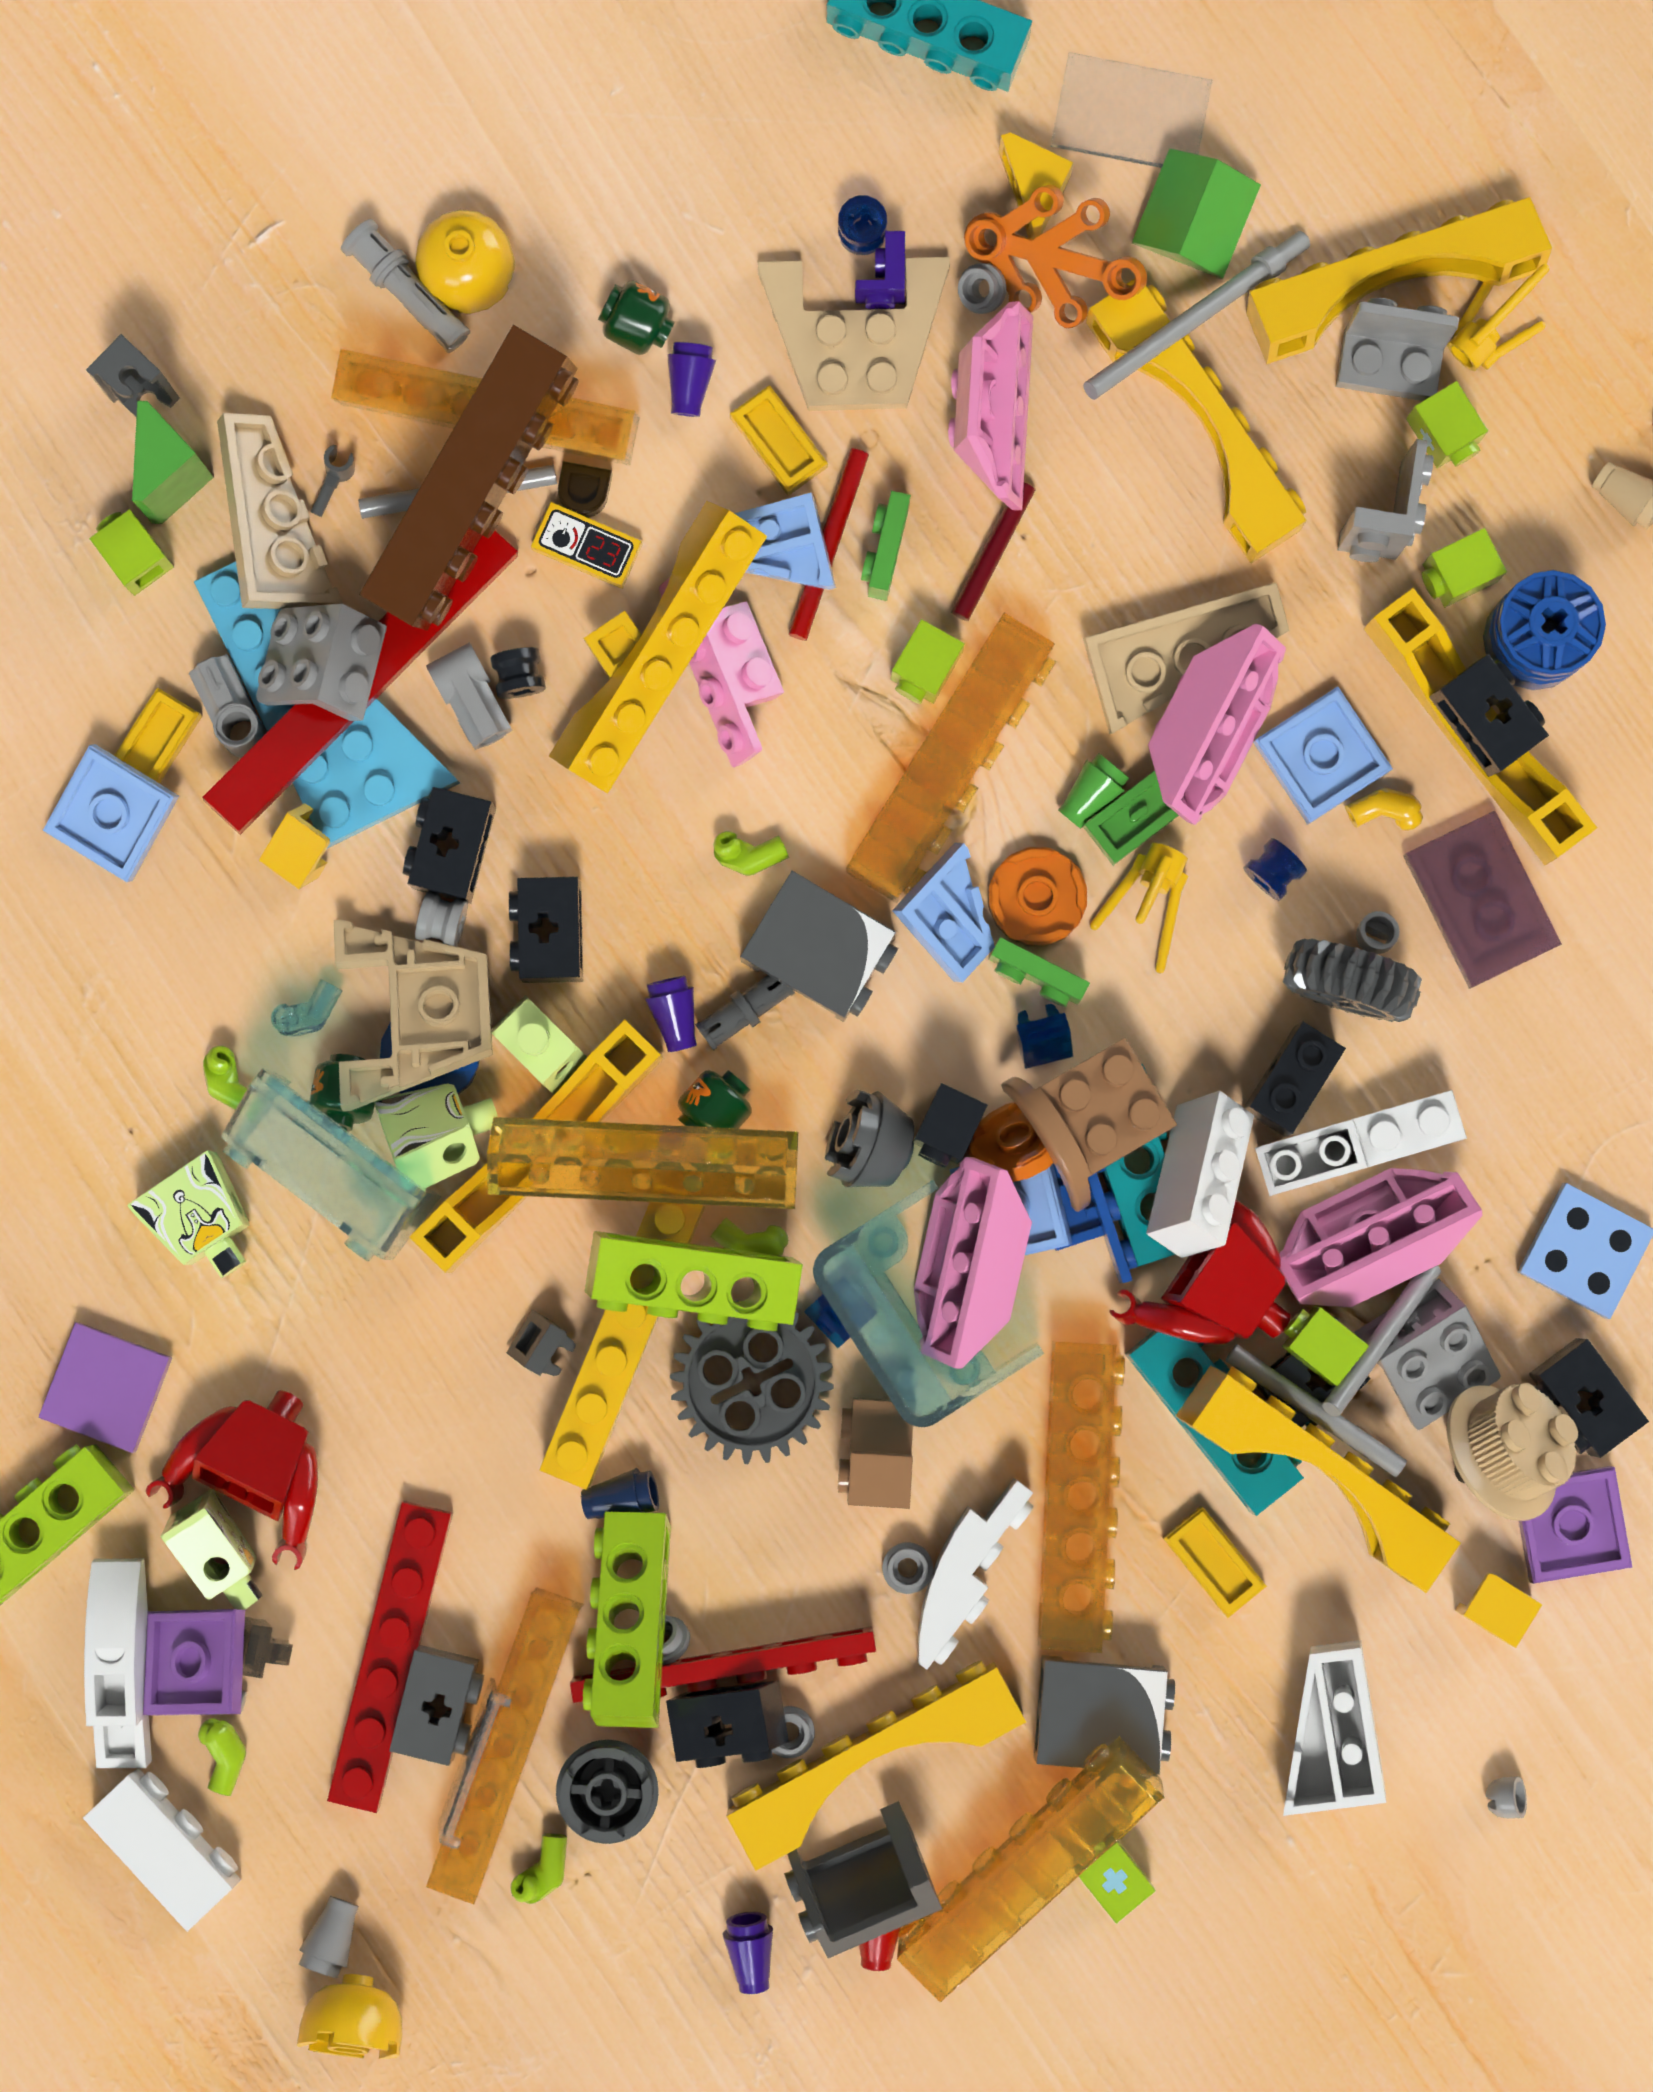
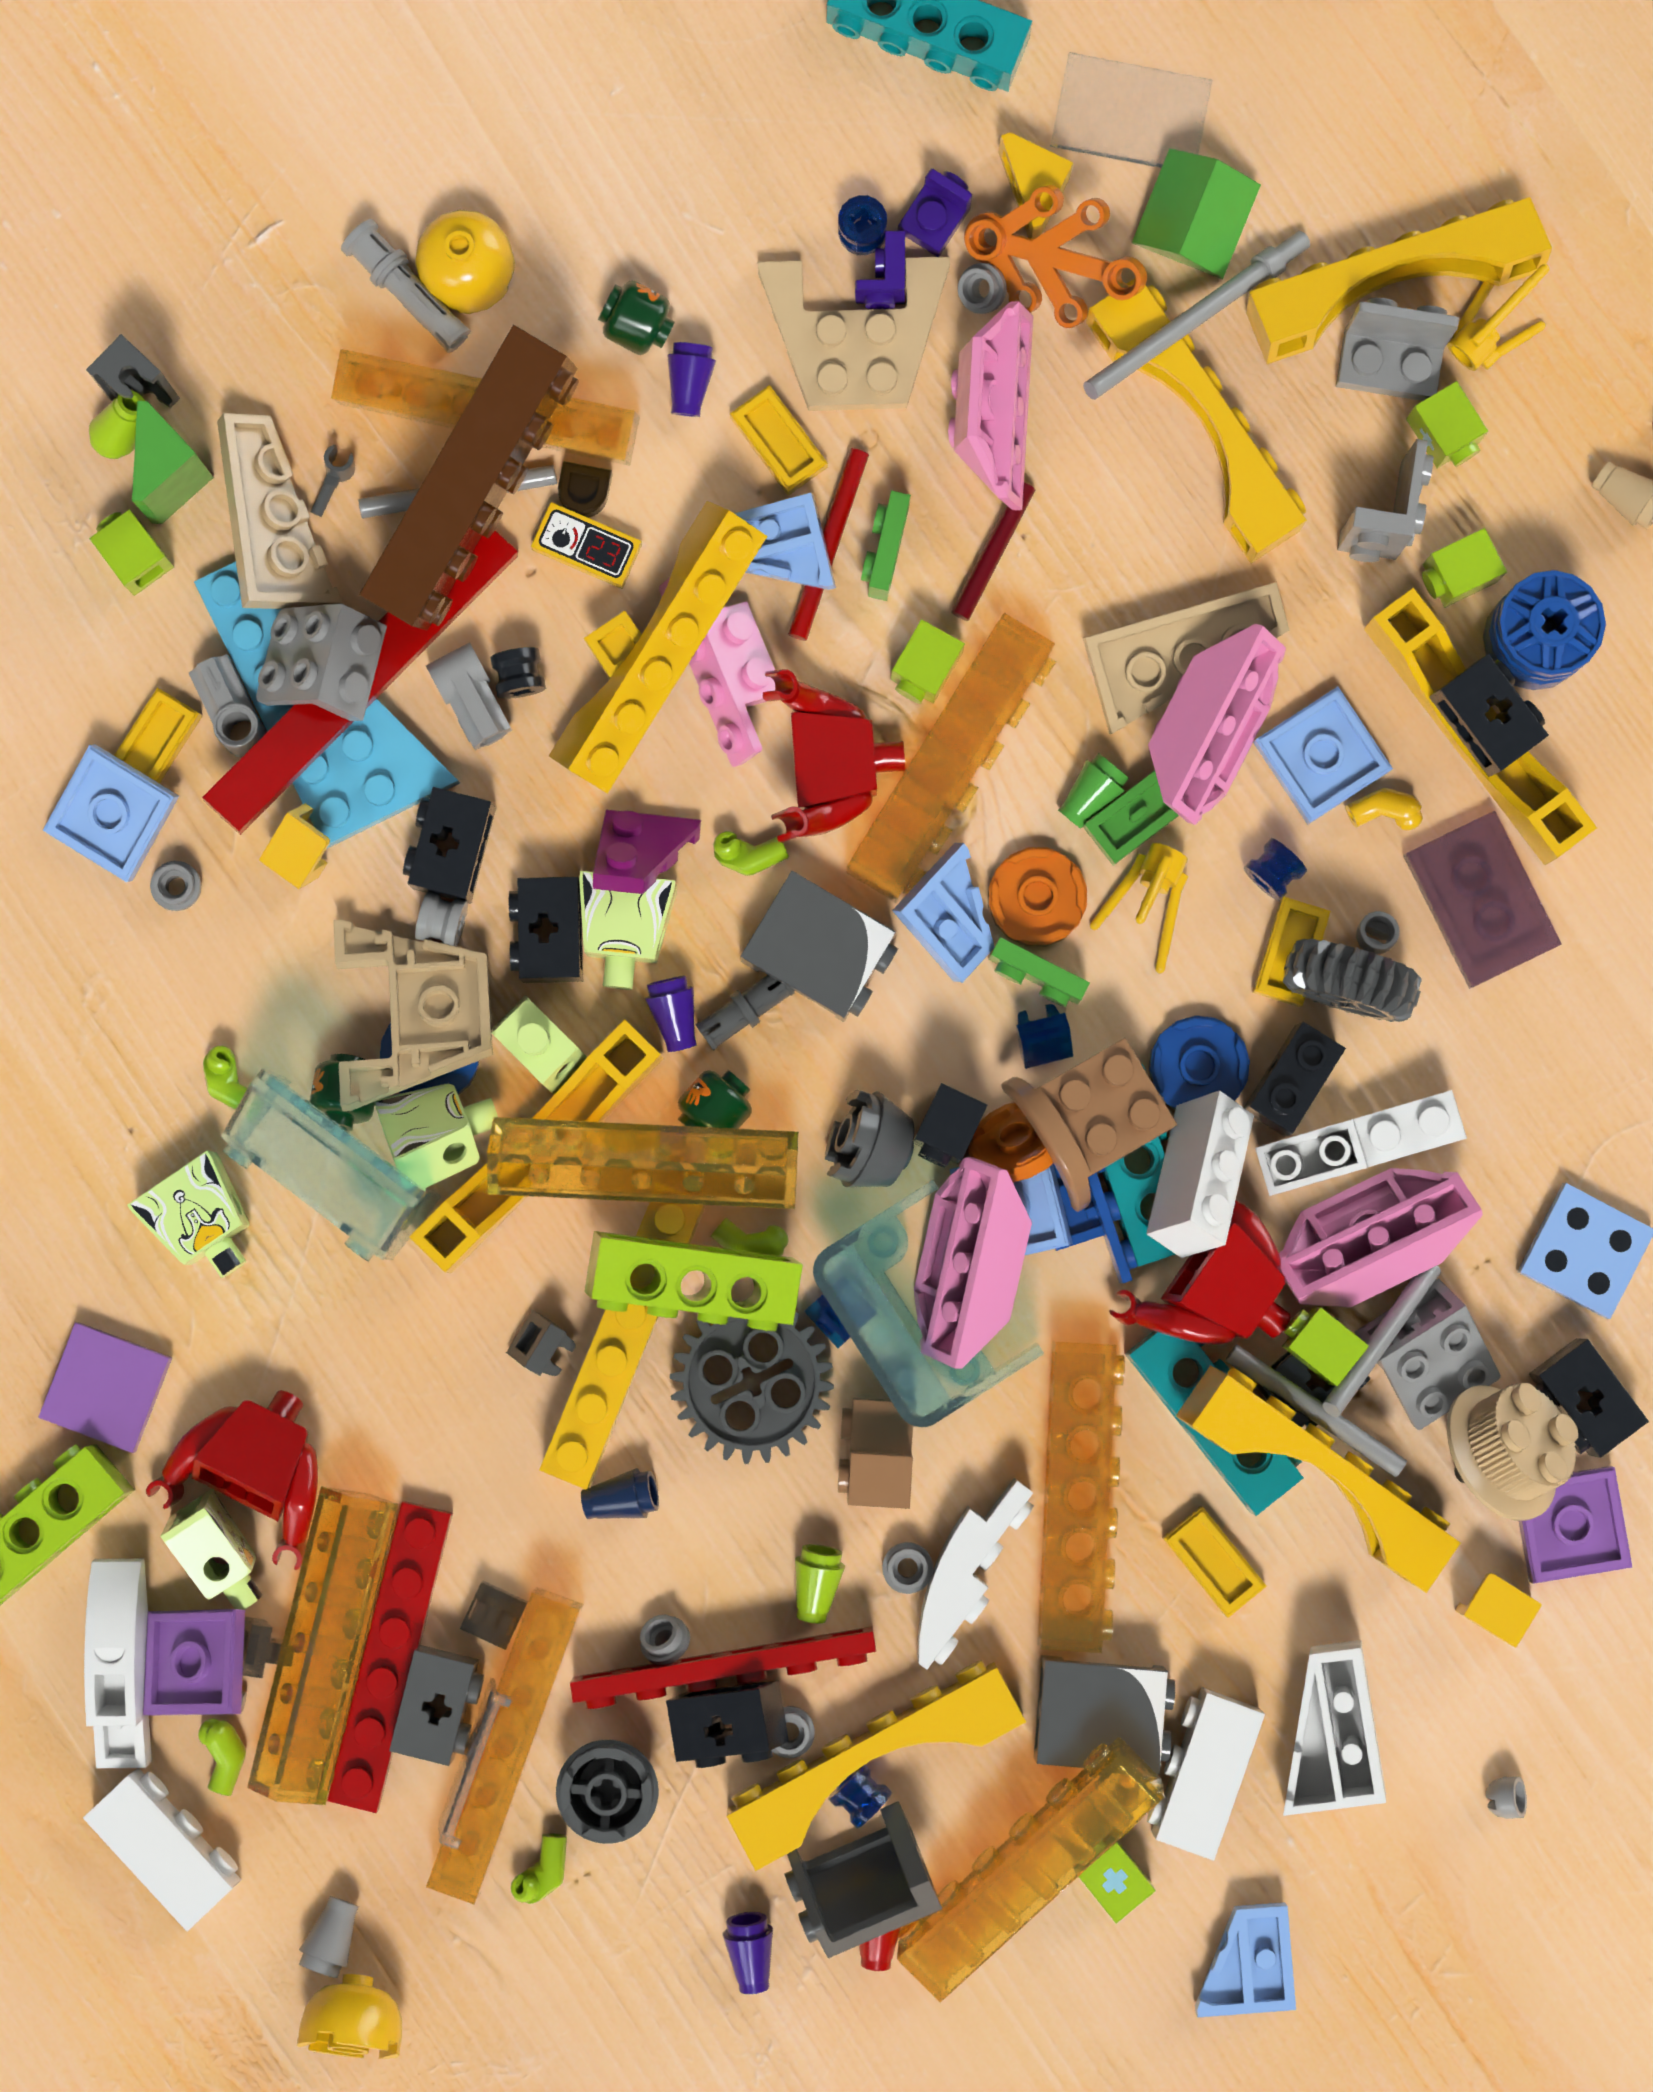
clear light blue arm [271,979,343,1037] -> none
lime brick [583,1512,671,1728] -> none
none -> lime cone [89,390,145,459]
none -> light grey plate [150,861,202,911]
none -> clear yellow brick [247,1486,399,1805]
none -> clear smoke tile [460,1581,529,1650]
none -> yellowish green torso [579,871,677,990]
none -> magenta wing [592,809,701,894]
none -> red torso [762,669,905,843]
none -> lime cone [795,1544,845,1624]
none -> clear blue wheel [828,1764,892,1829]
none -> dark purple bracket [897,168,972,257]
none -> white brick [1147,1687,1265,1861]
none -> blue tile [1148,1016,1250,1110]
none -> light blue wing [1195,1902,1296,2017]
none -> yellow tile [1252,896,1331,1007]

